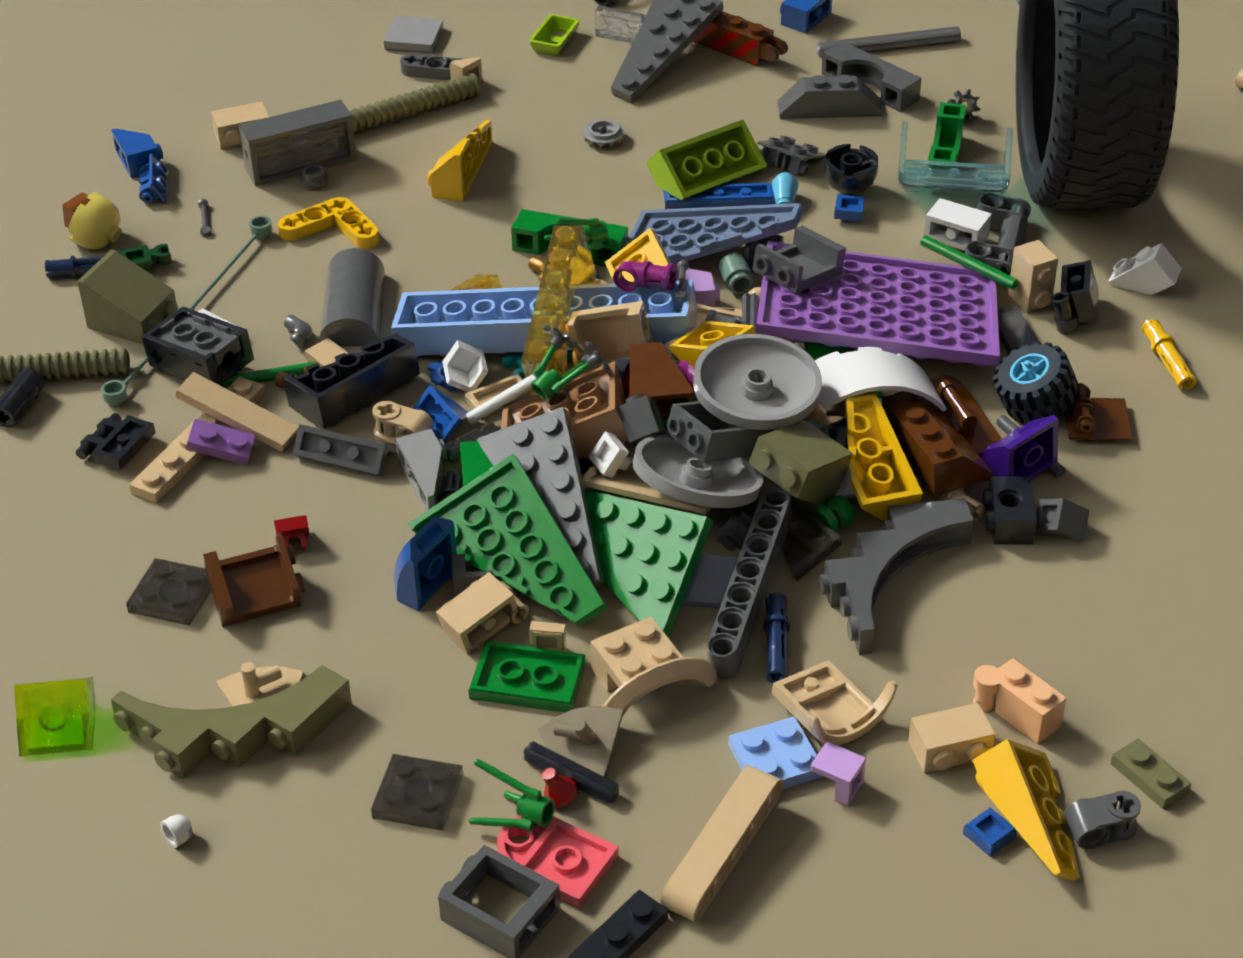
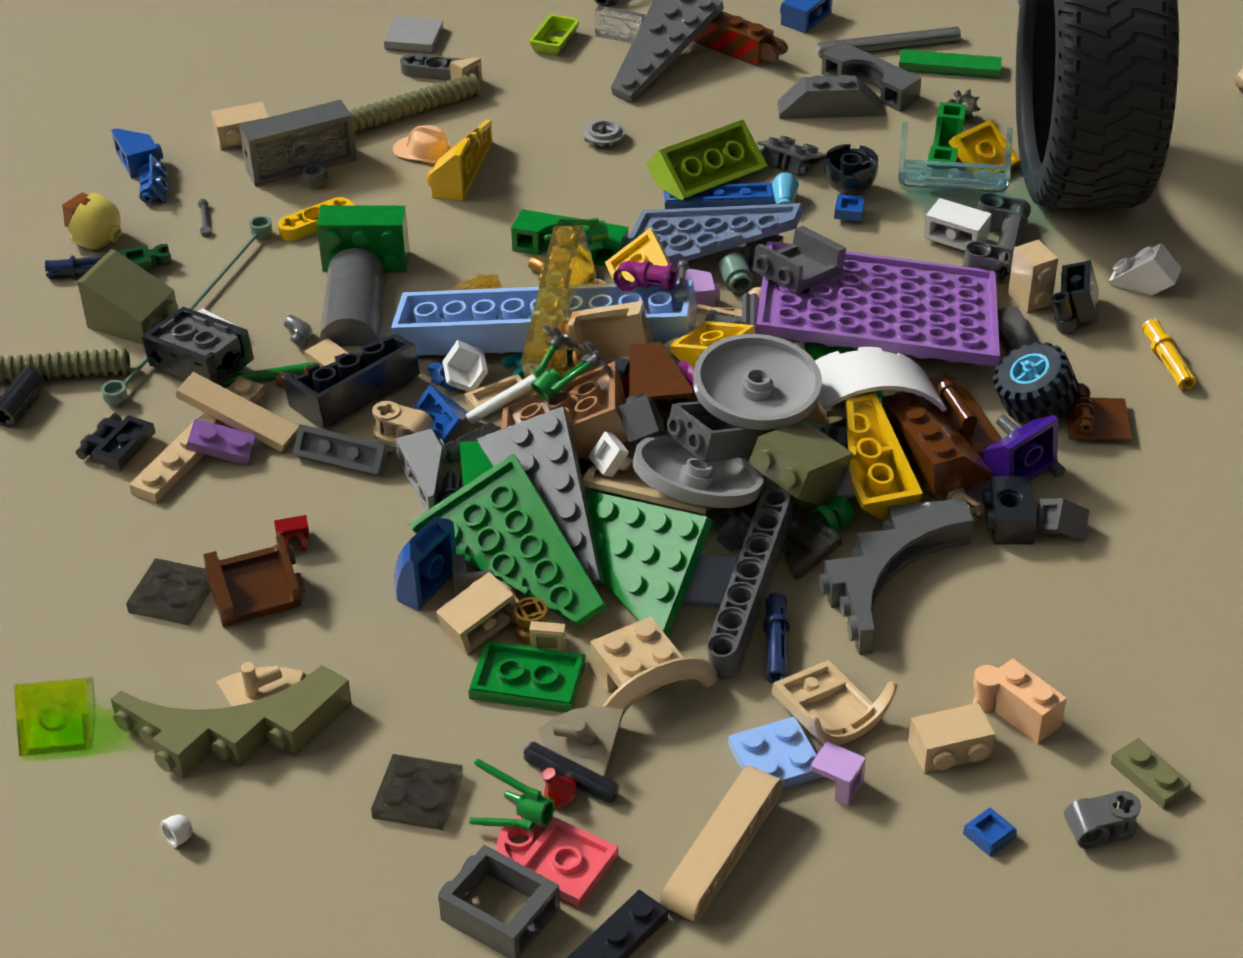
green bar [920,235,1019,290] -> none
yellow wedge [972,739,1080,881] -> none
none -> green brick [317,205,410,272]
none -> light nougat piece [392,125,453,164]
none -> pearl gold wheel [514,597,548,645]
none -> green tile [899,49,1002,78]
none -> yellow tile [948,120,1020,185]

